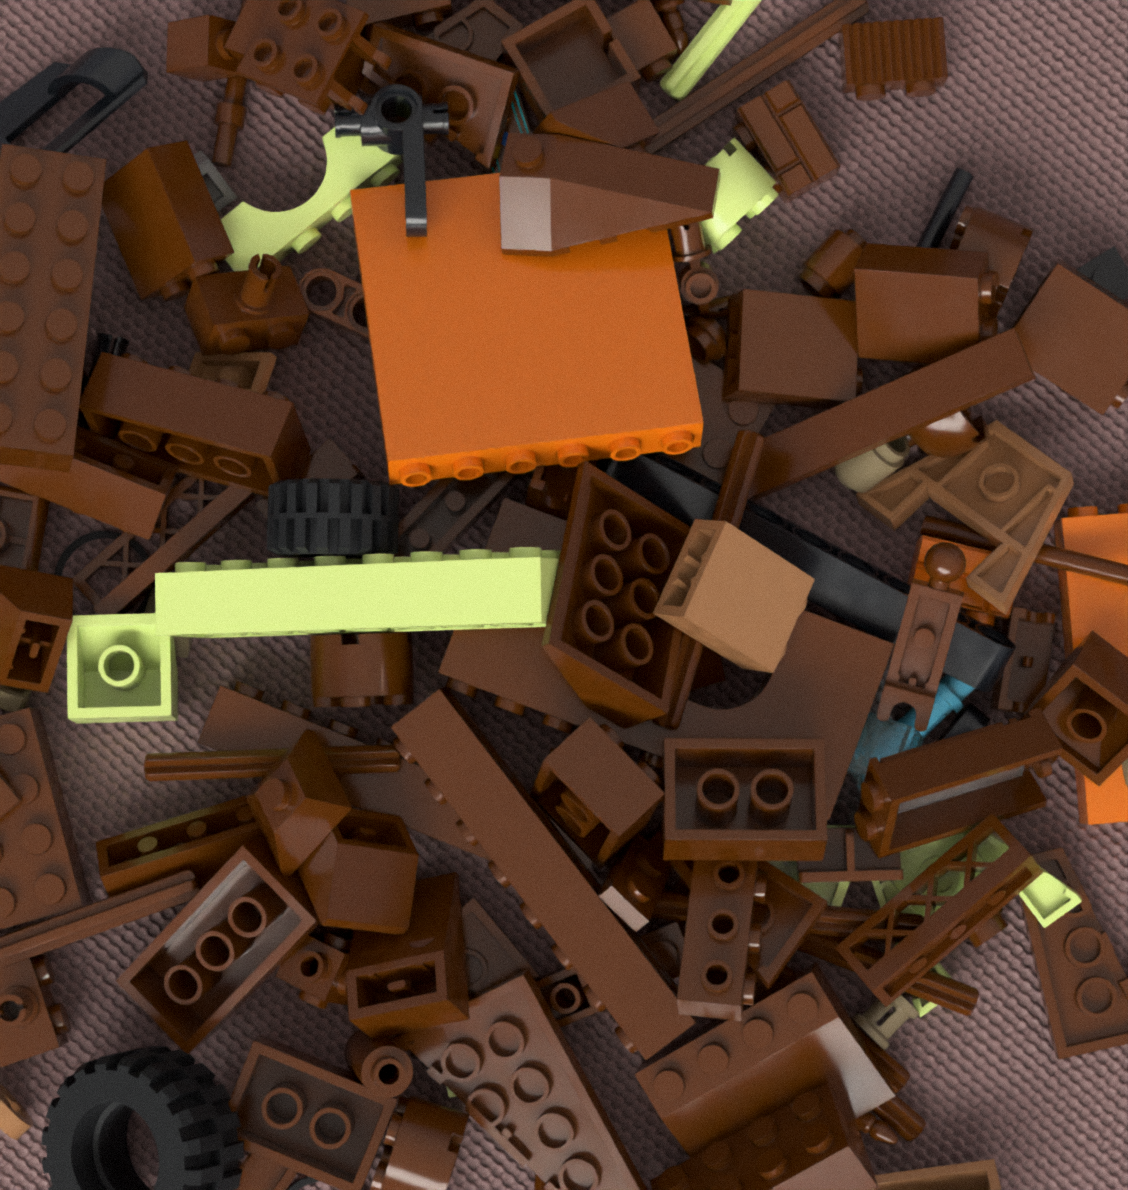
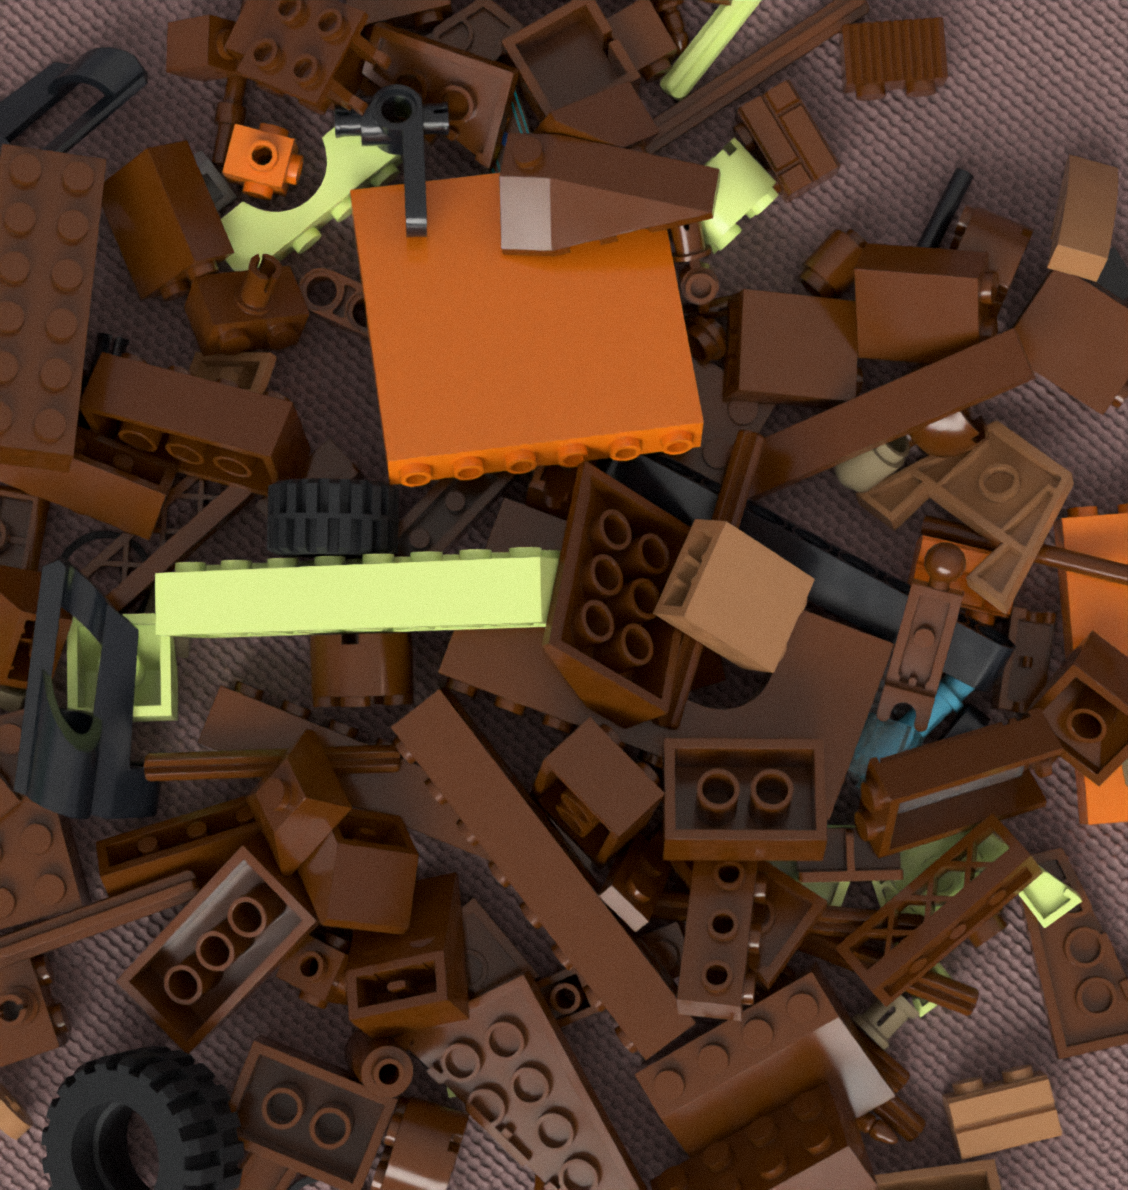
none -> black panel [14,556,161,819]
none -> orange brick [222,123,304,201]
none -> medium nougat brick [942,1065,1062,1160]
none -> medium nougat slope [1047,154,1118,282]

